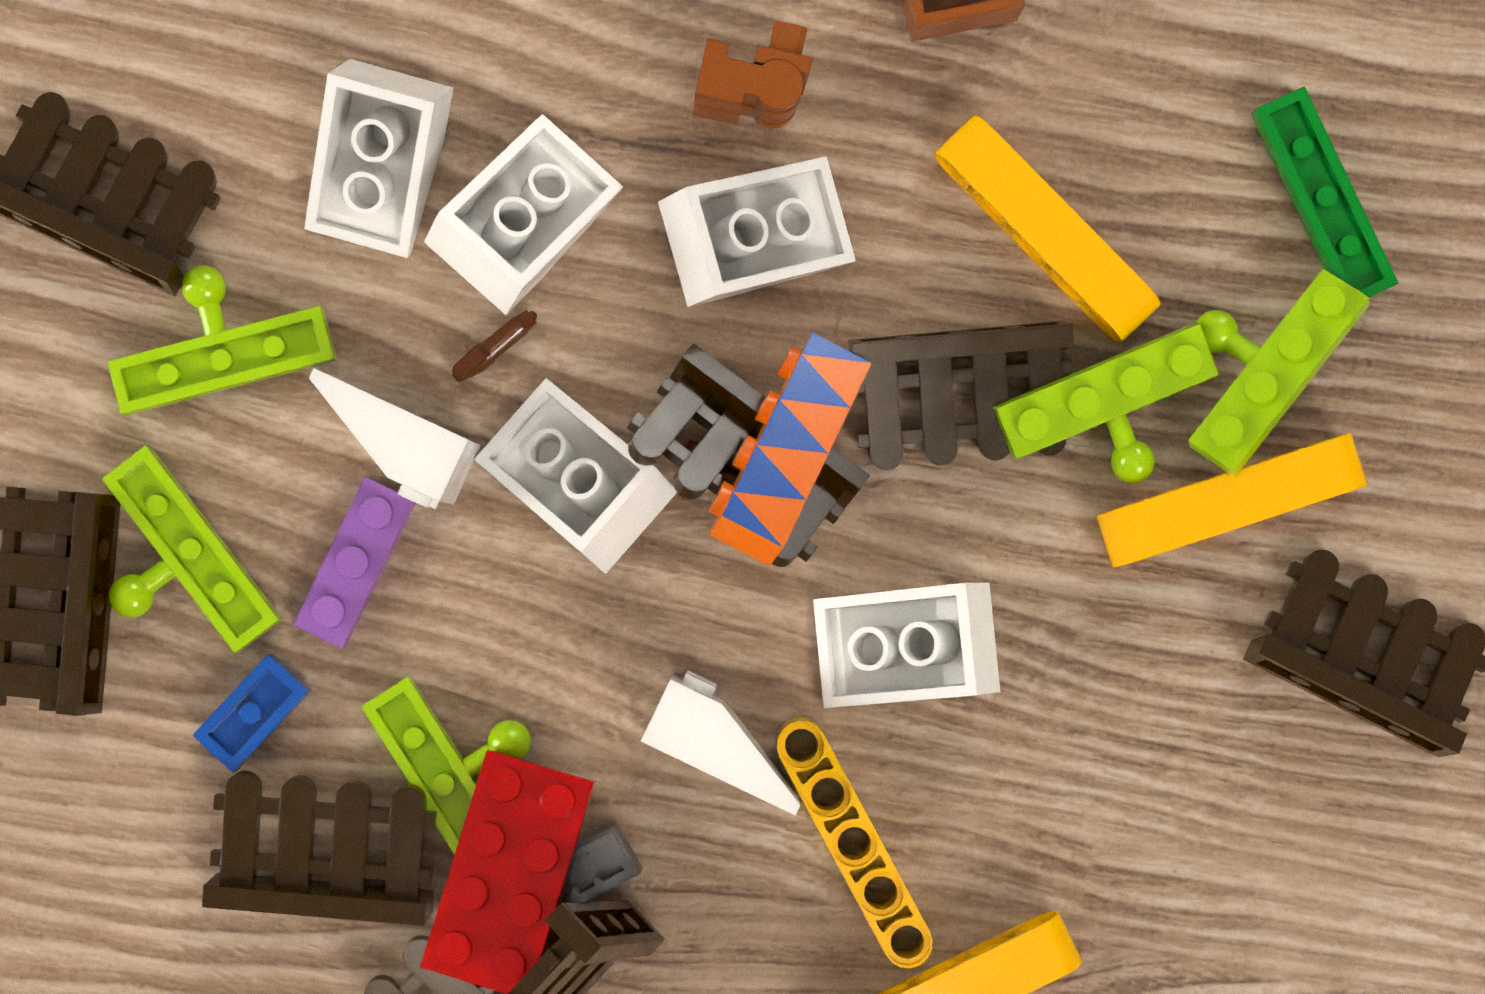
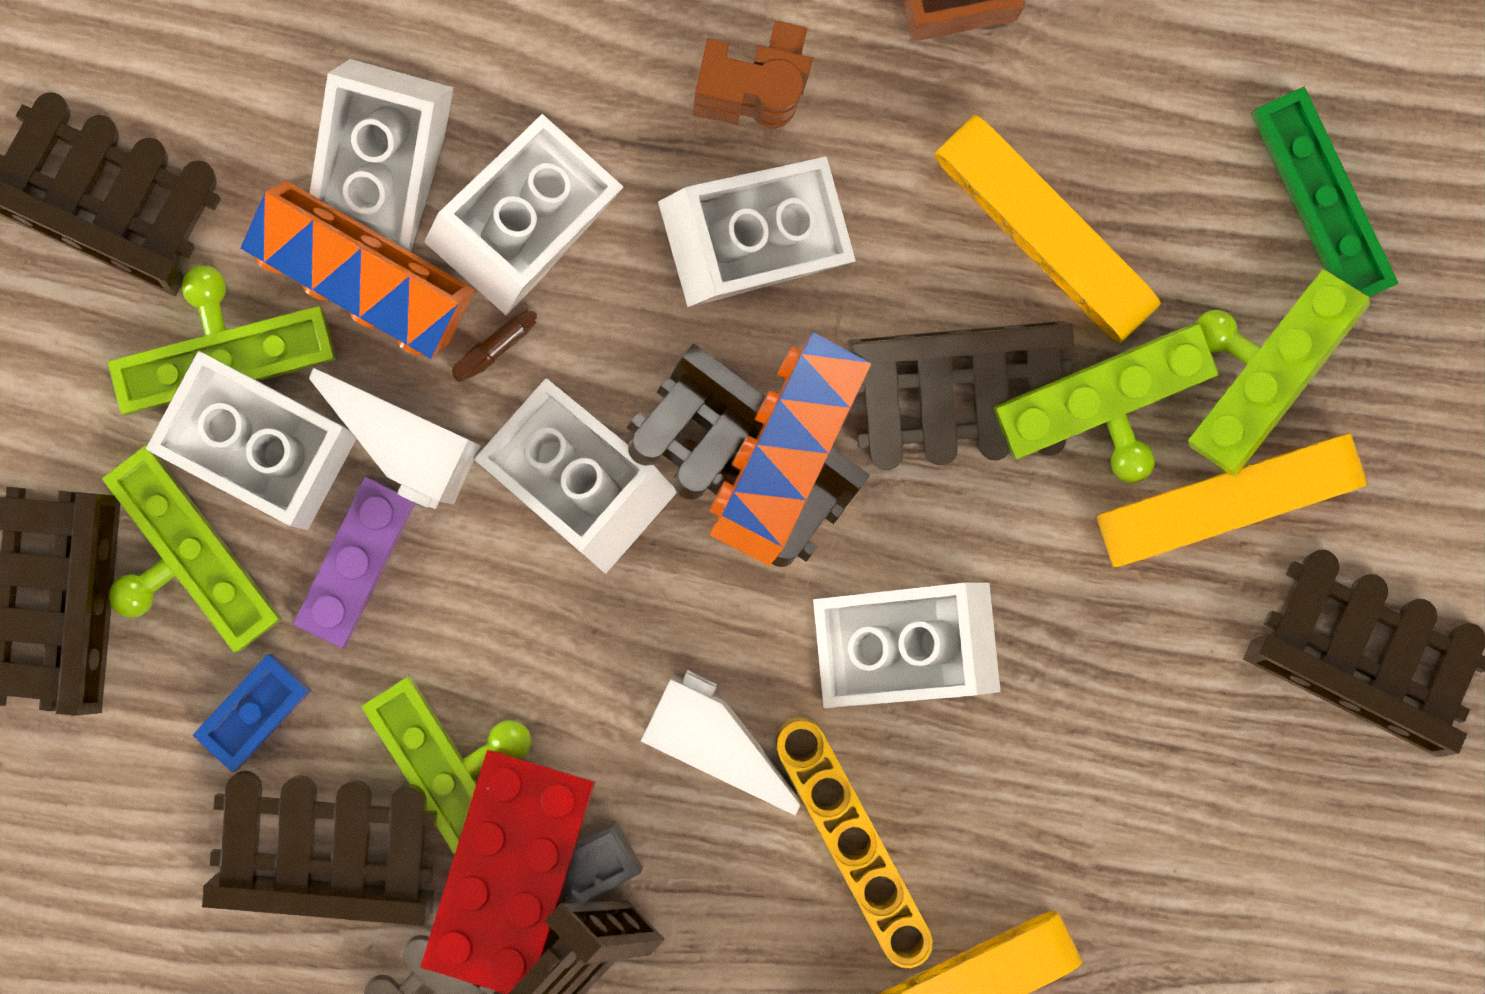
none -> white slope [146,351,357,530]
none -> orange brick [240,181,475,359]

